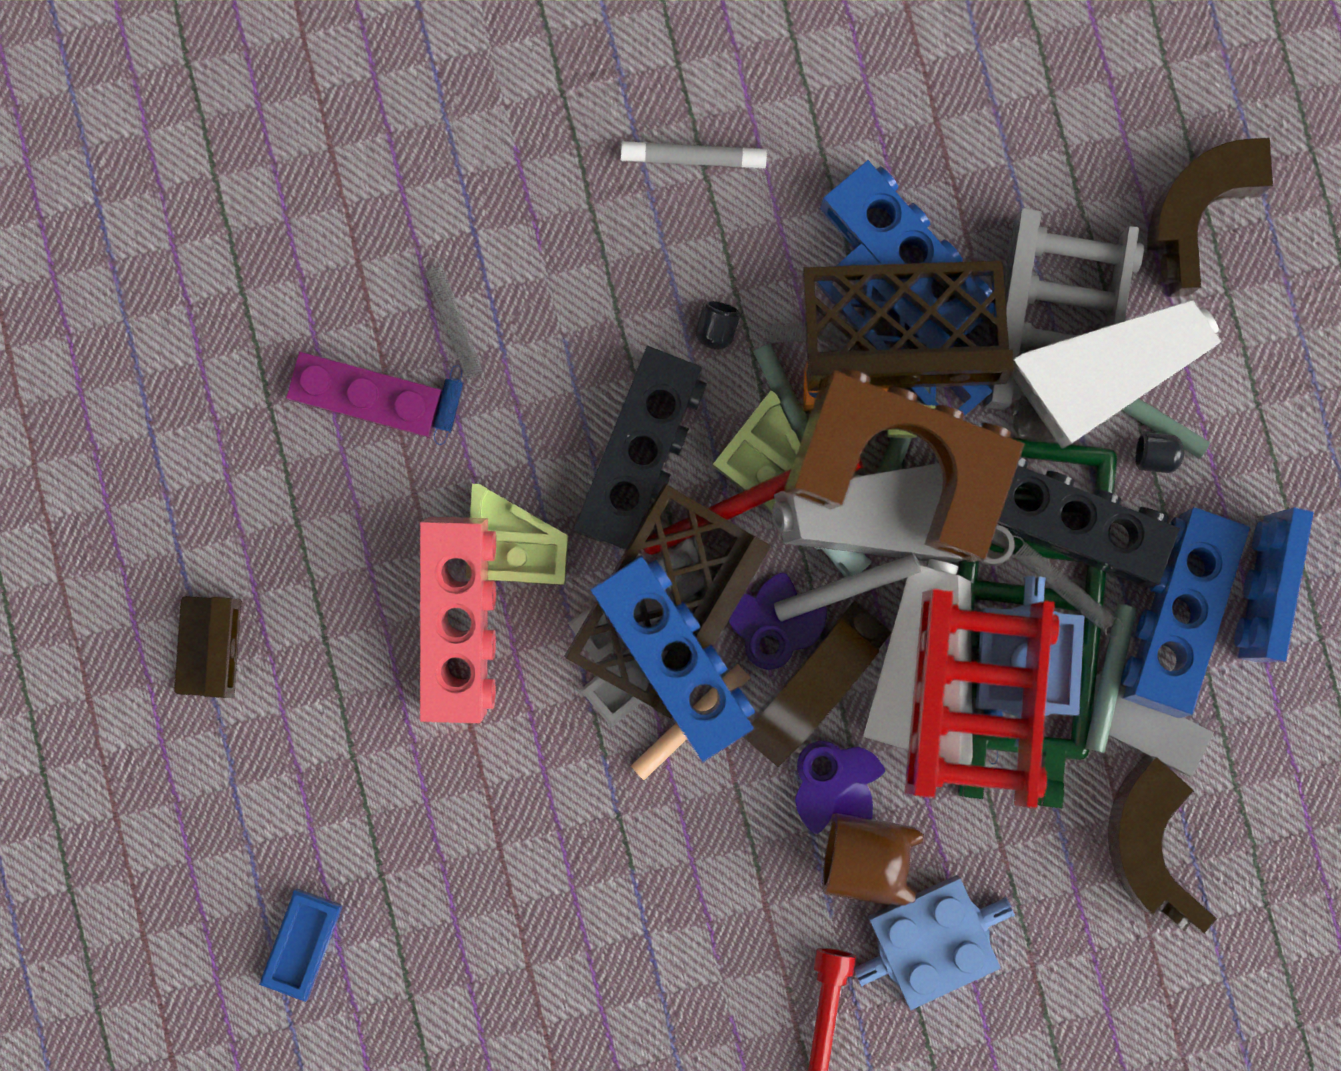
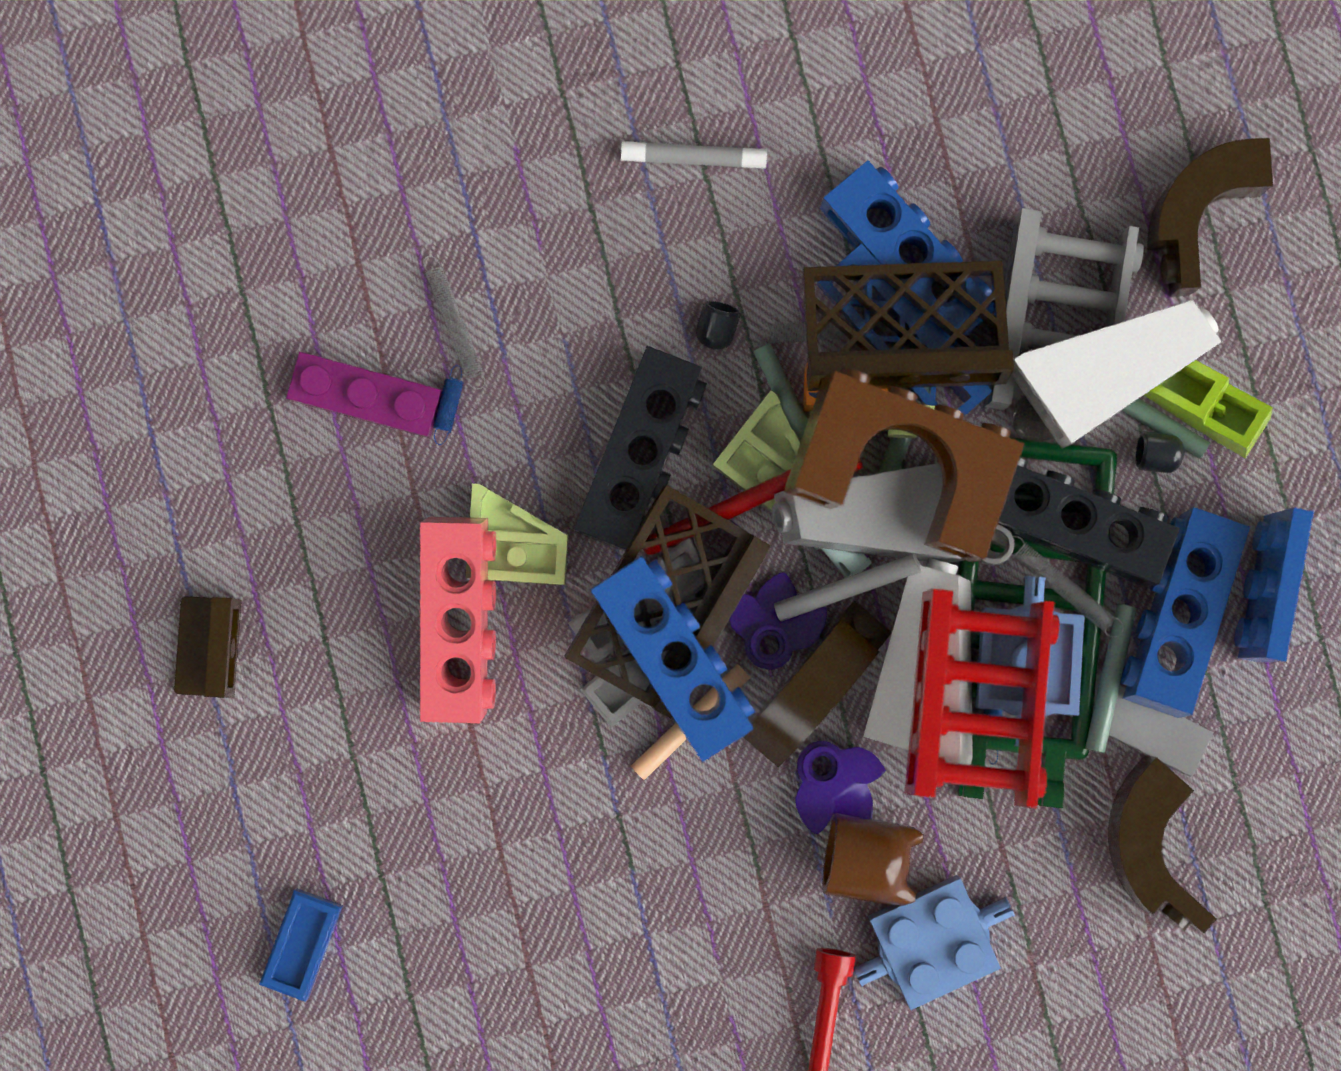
none -> lime slope [1144,360,1273,459]

